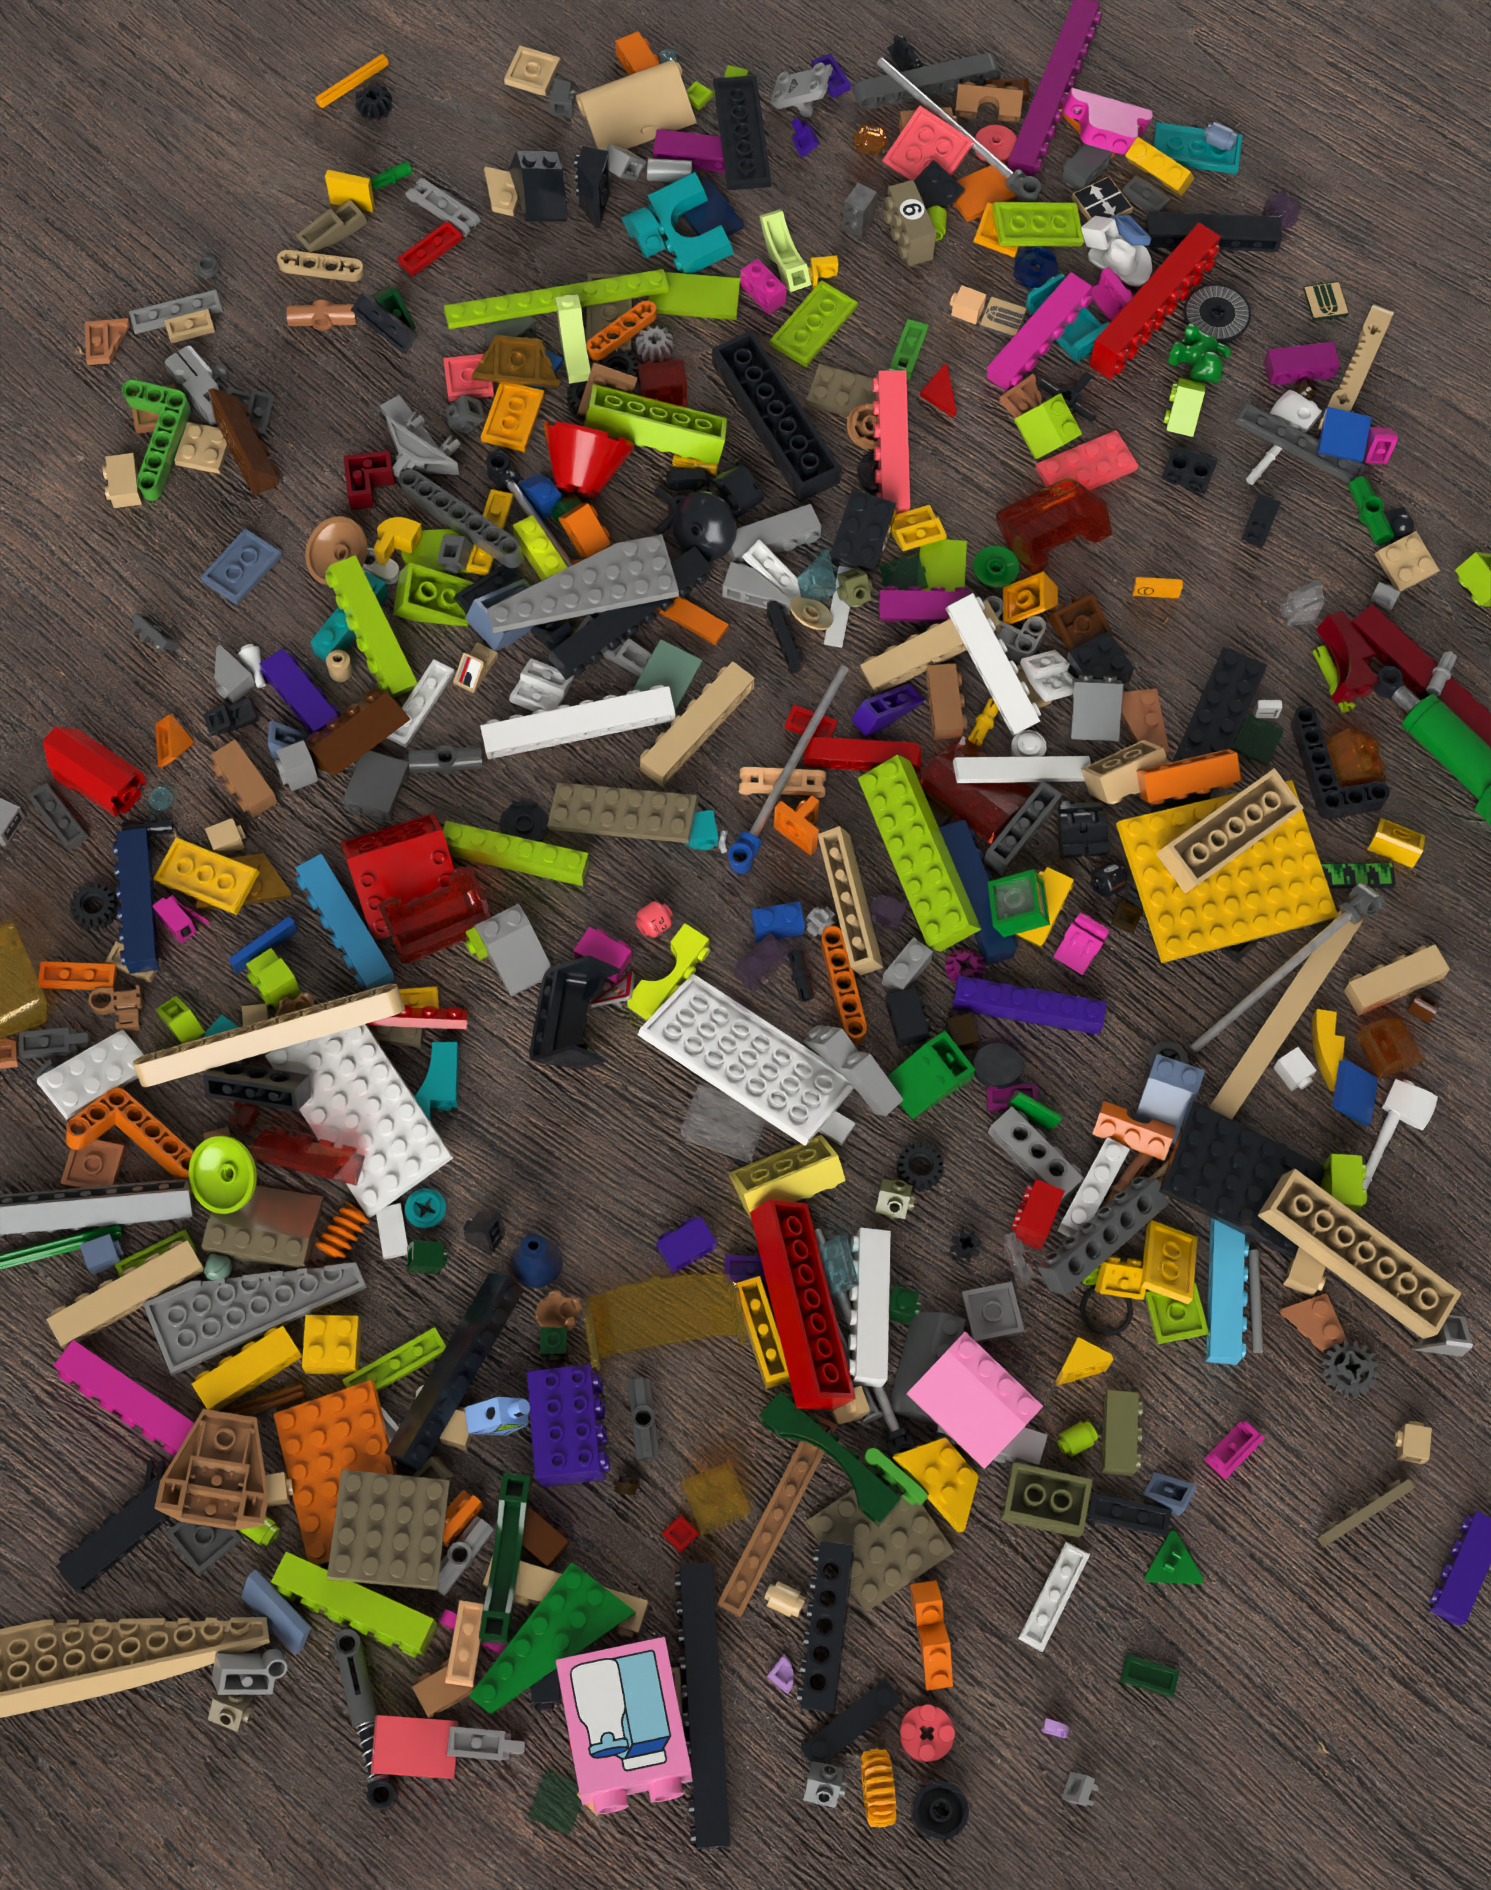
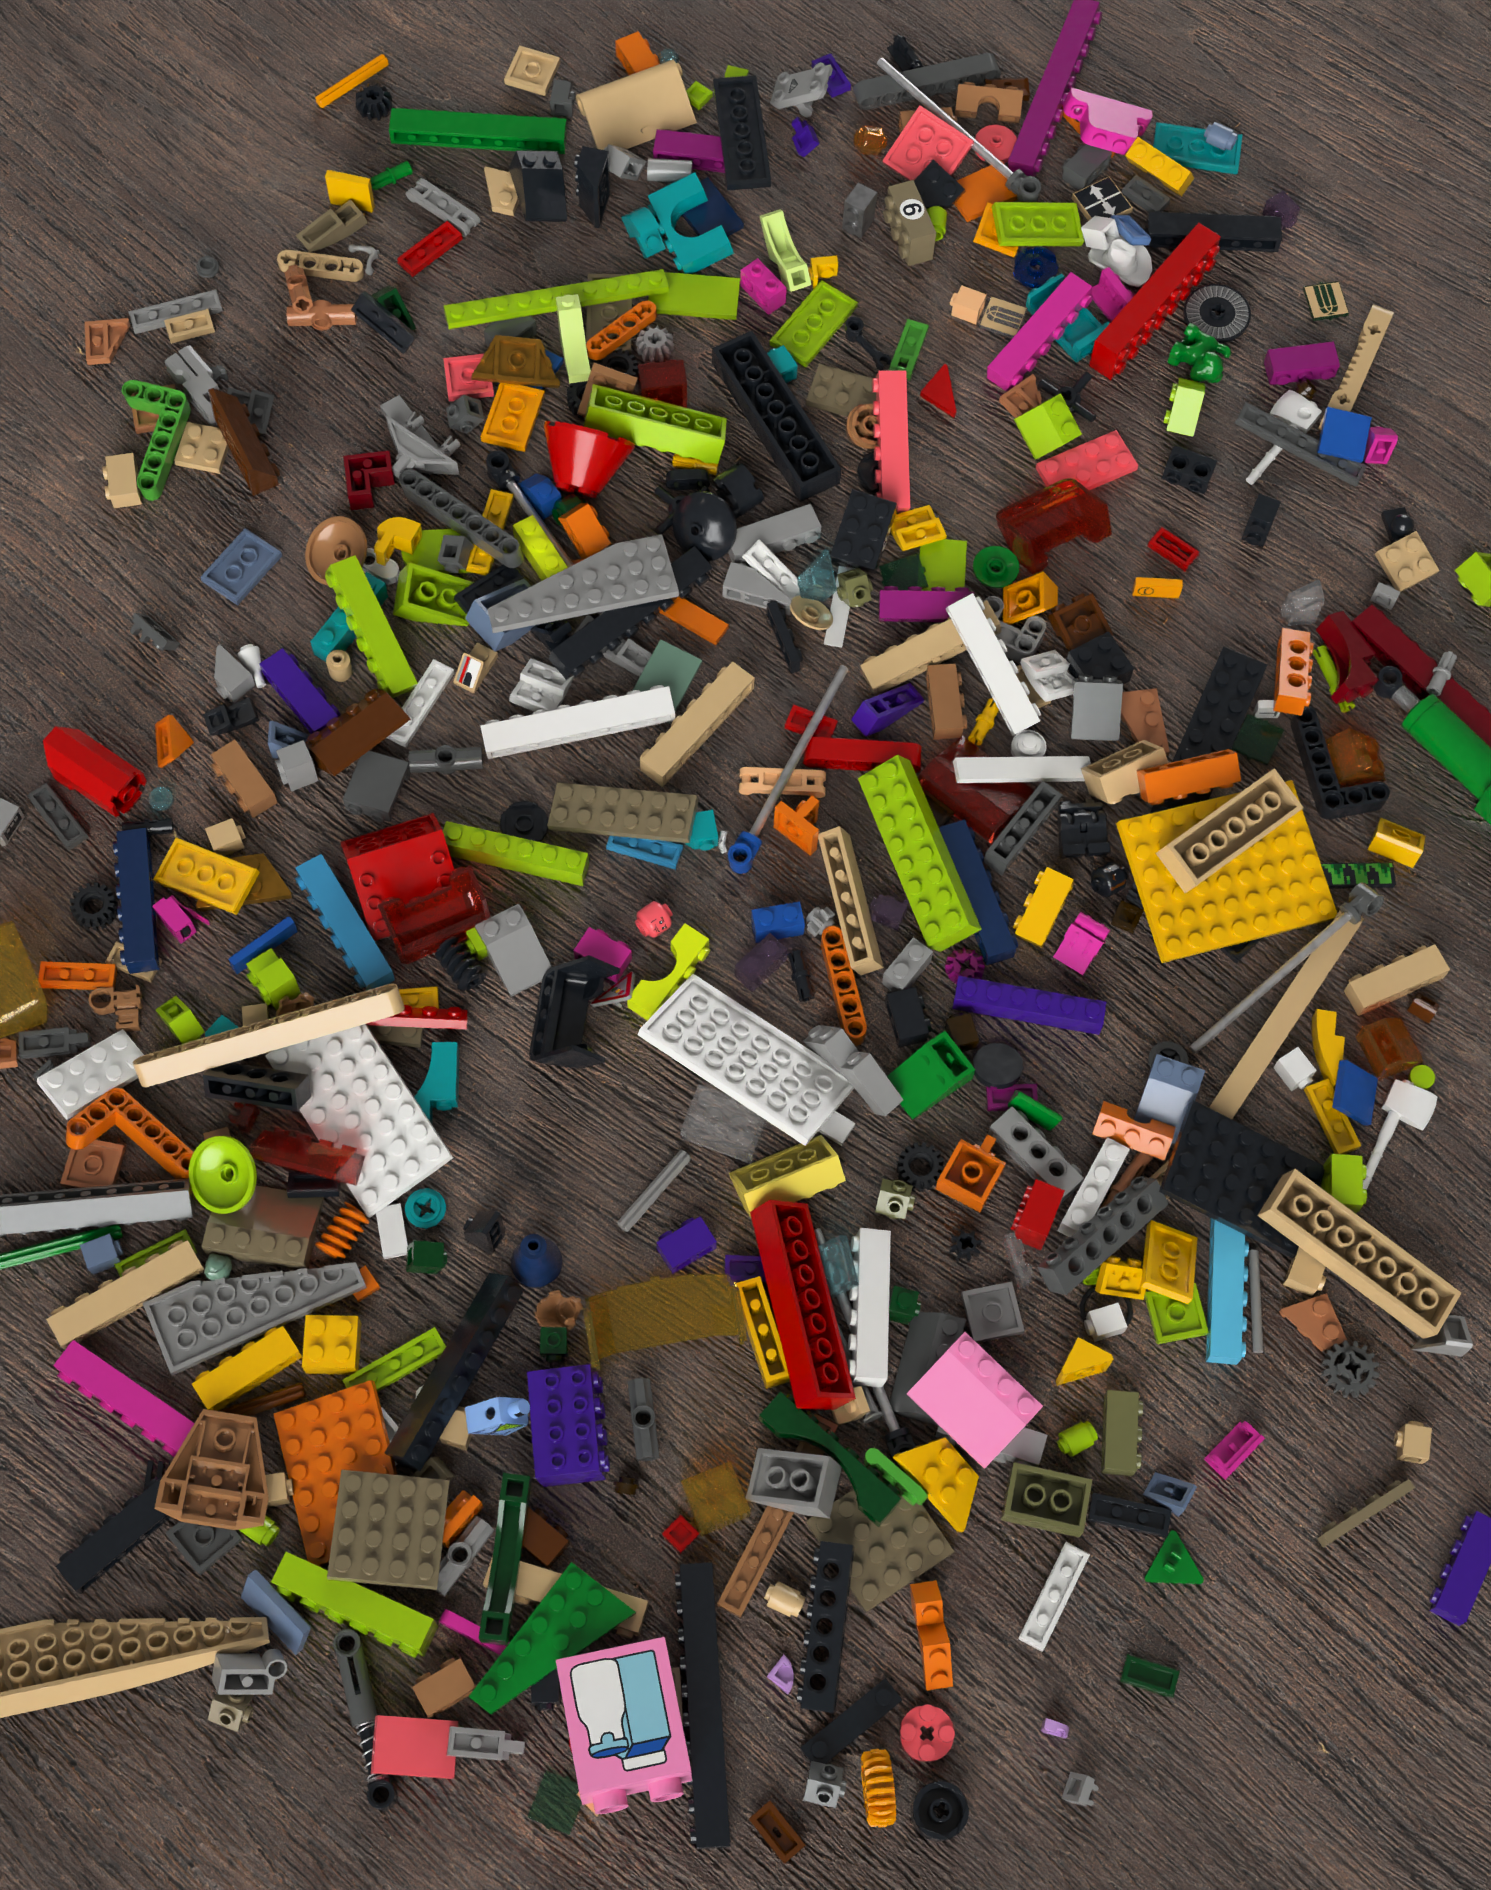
light nougat tile [445,1600,484,1687] -> none
piece [988,869,1050,937] -> none
green piece [1347,476,1394,545] -> none
none -> nougat piece [284,264,313,314]
none -> black tile [287,1171,341,1198]
none -> light grey piece [348,244,380,275]
none -> orange tile [353,1265,380,1303]
none -> green brick [389,108,567,154]
none -> black piece [435,935,486,991]
none -> dark azure tile [606,836,683,870]
none -> light grey axle [617,1150,691,1232]
none -> light grey slope [746,1448,842,1518]
none -> reddish brown piece [748,1801,806,1864]
none -> teal brick [767,345,798,383]
none -> black brick [845,316,891,371]
none -> orange hinge [935,1134,1006,1213]
none -> white brick [1084,1303,1127,1342]
none -> red tile [1147,527,1200,571]
none -> orange brick [1273,628,1314,716]
none -> yellow plate [1304,1078,1361,1154]
none -> lime tile [1408,1065,1435,1090]

